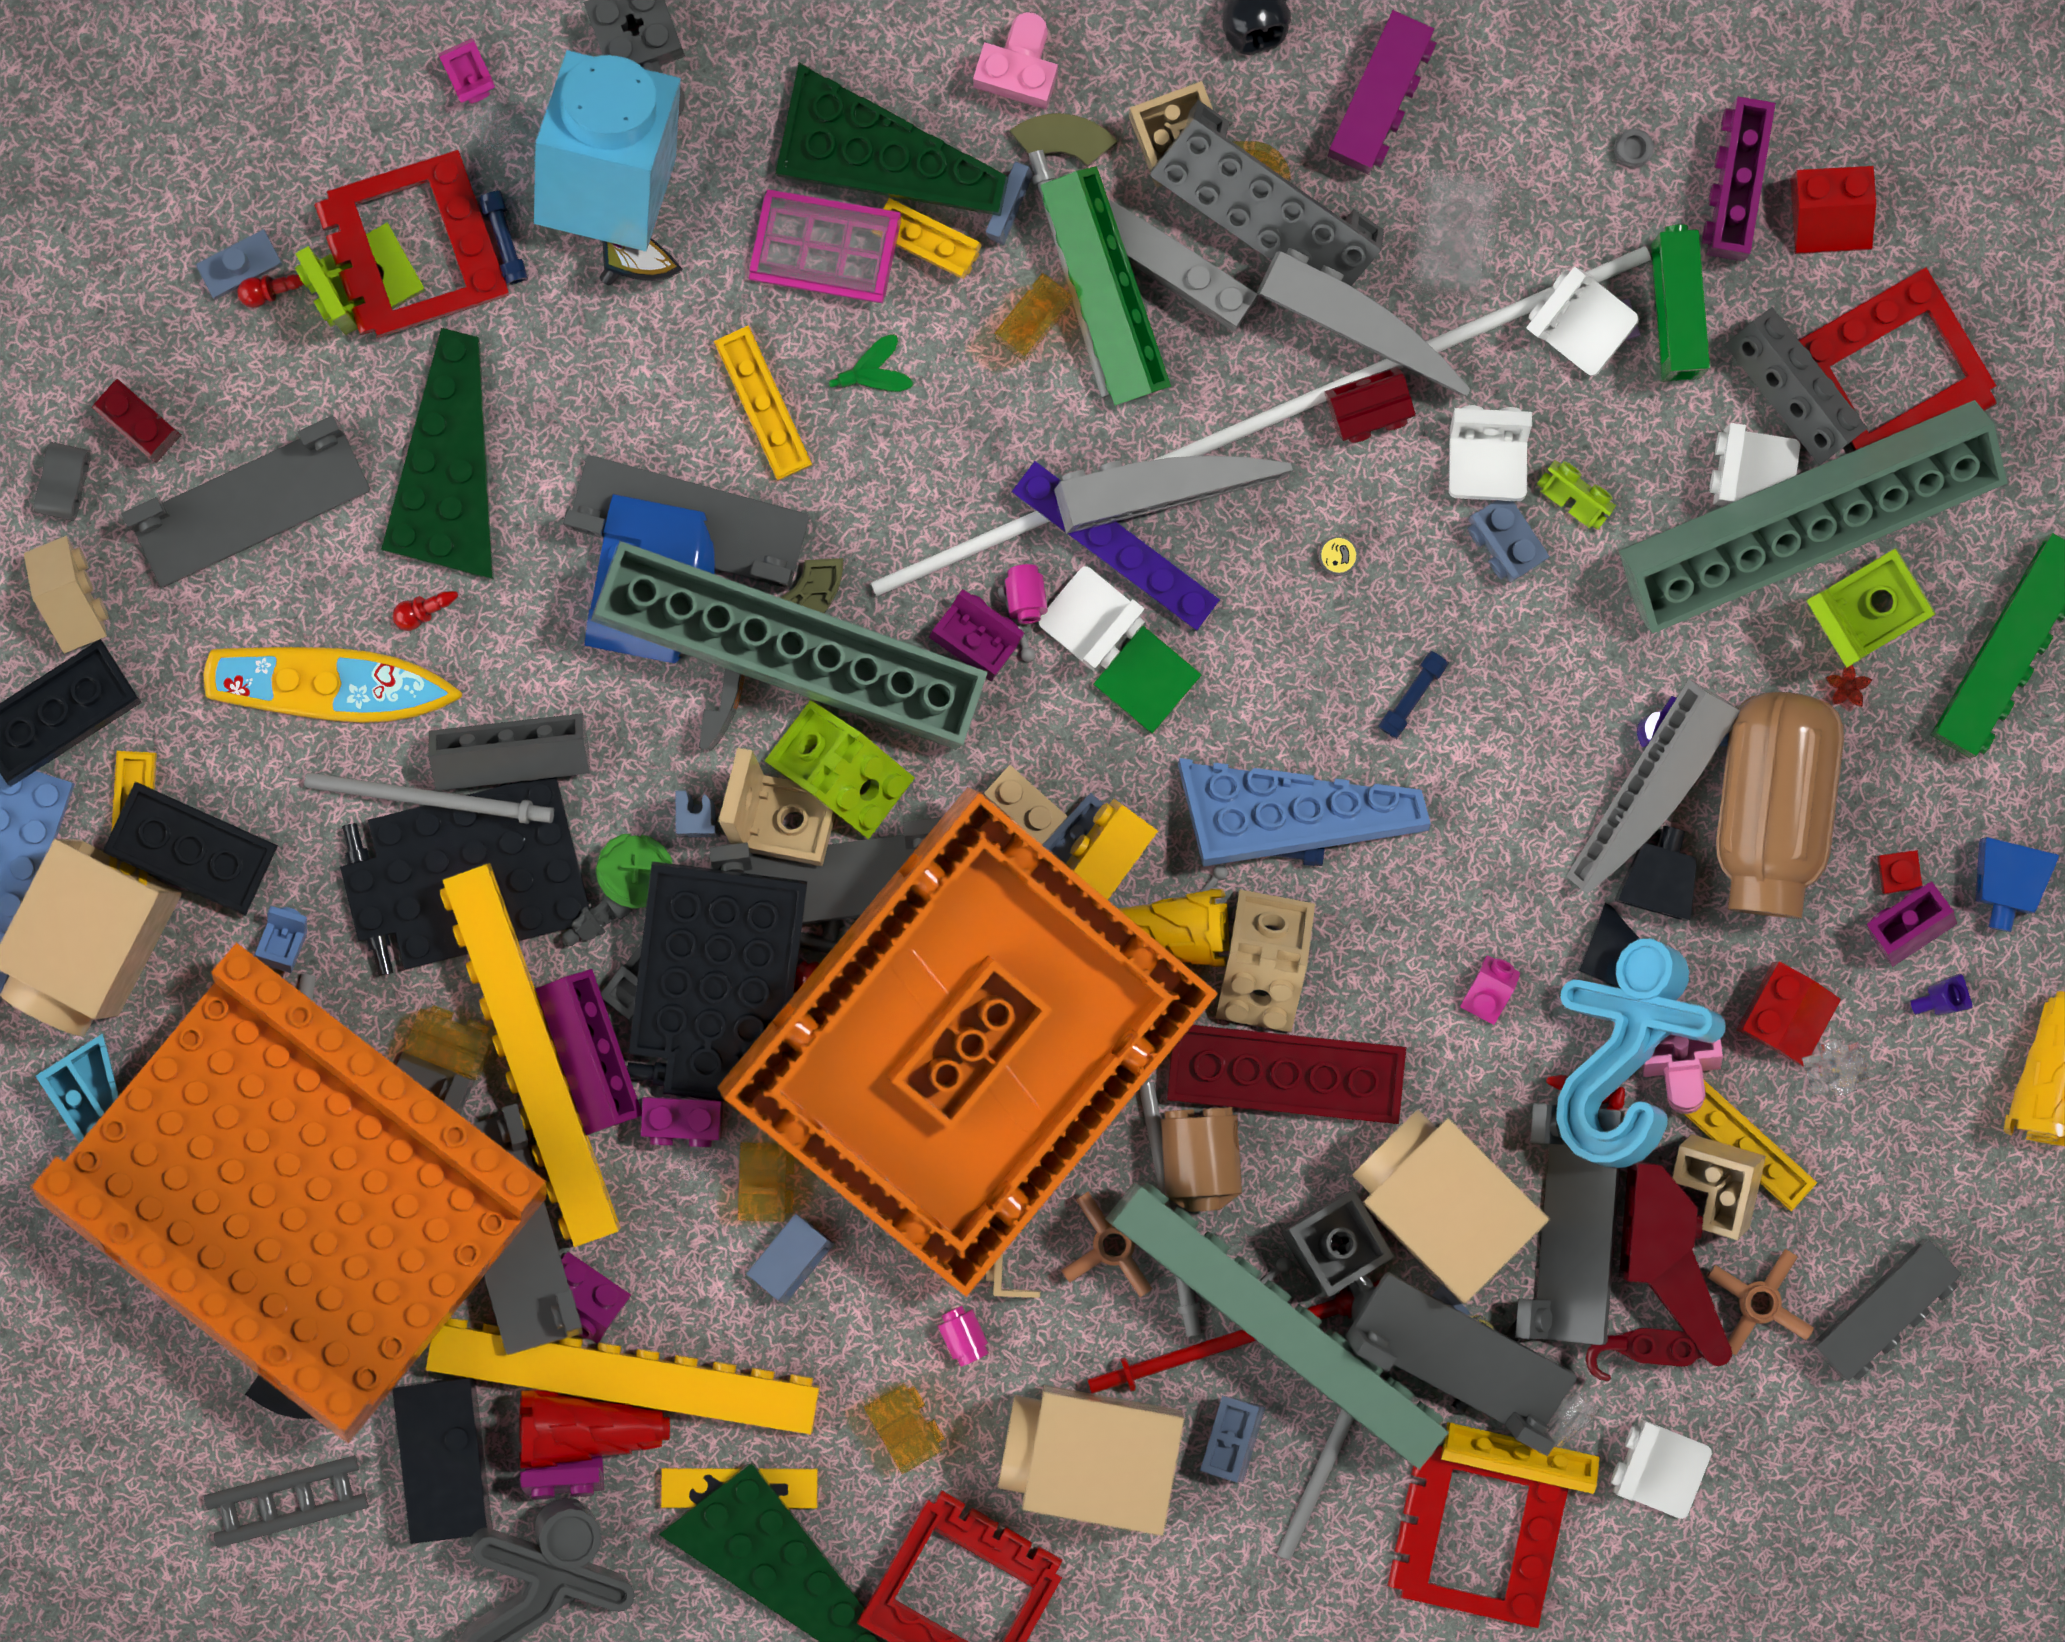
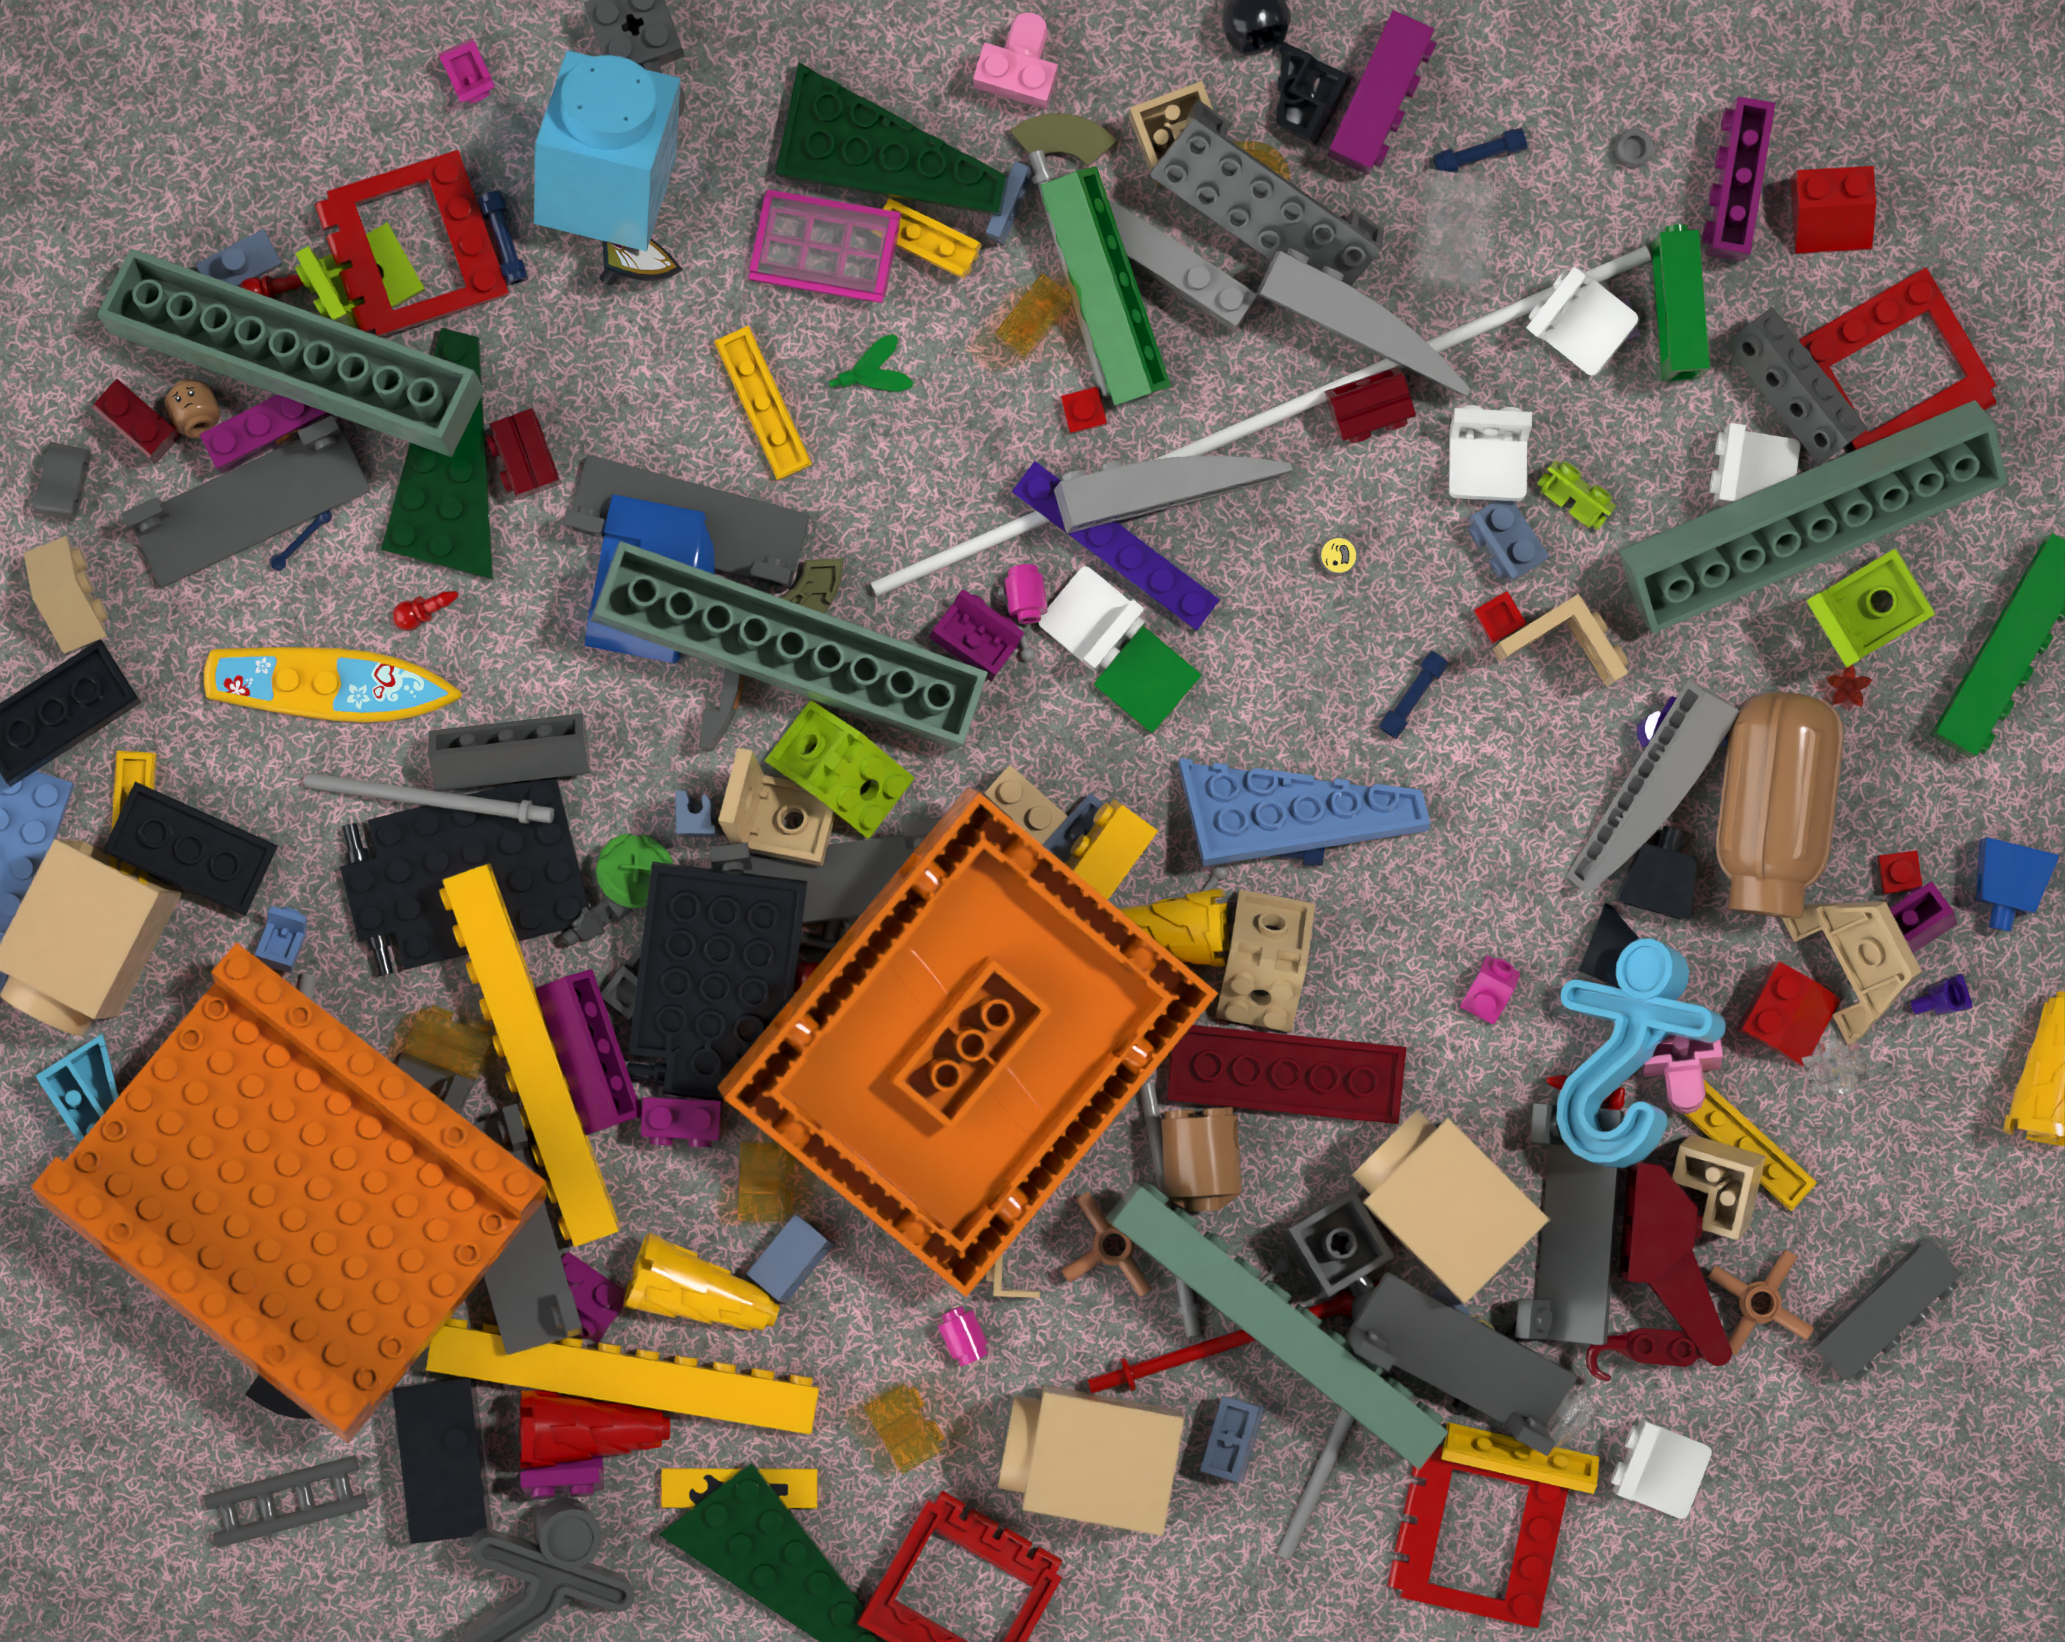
none -> sand green brick [97,249,484,457]
none -> medium nougat head [164,379,221,438]
none -> magenta brick [199,394,336,474]
none -> dark blue hinge [270,511,332,571]
none -> dark red brick [486,408,562,500]
none -> yellow cone [623,1232,780,1331]
none -> red plate [1060,386,1107,434]
none -> black slope [1276,41,1352,146]
none -> dark blue bar [1433,127,1528,177]
none -> red plate [1473,591,1527,644]
none -> tan bracket [1492,594,1629,687]
none -> tan wing [1782,902,1922,1046]

